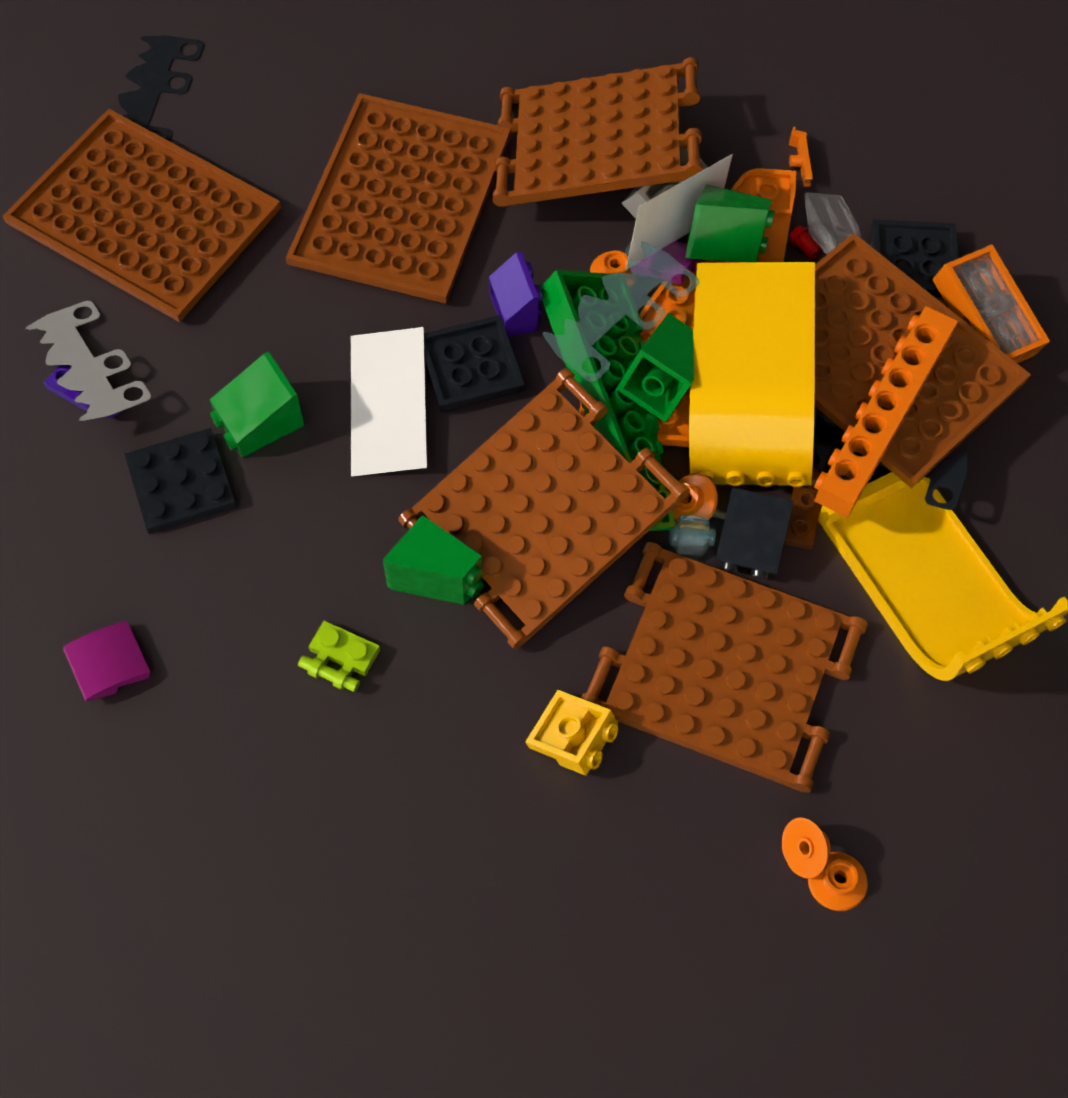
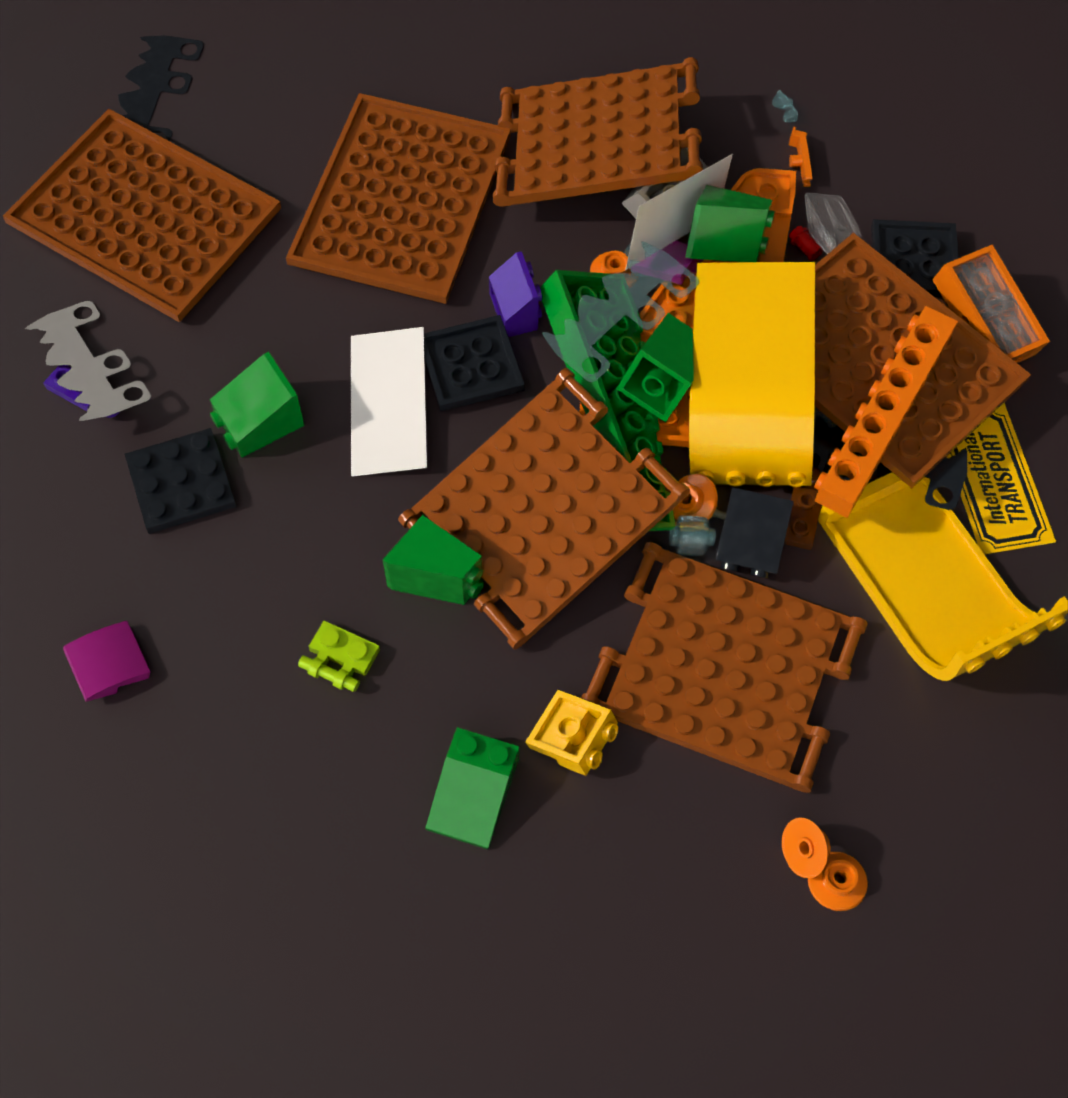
none -> green slope [425,727,519,850]
none -> clear light blue piece [772,90,798,123]
none -> yellow sticker [947,403,1056,555]

